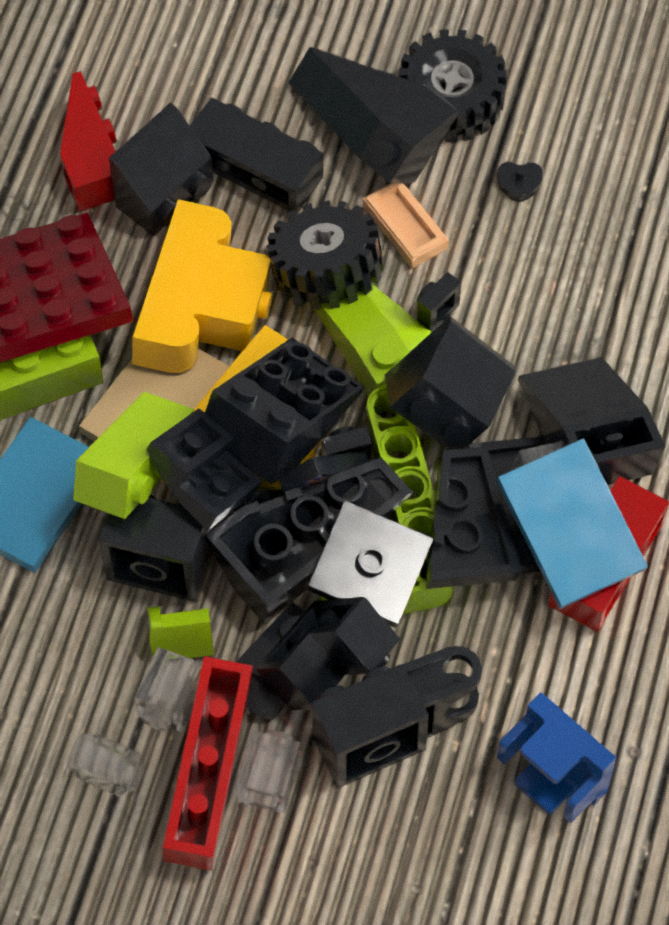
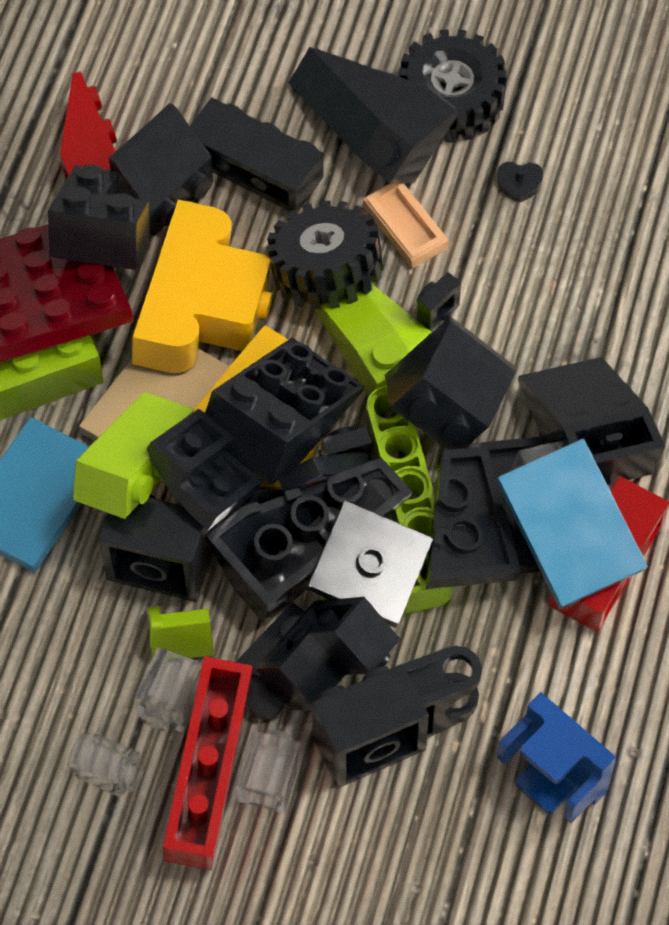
none -> black brick [48,165,149,270]

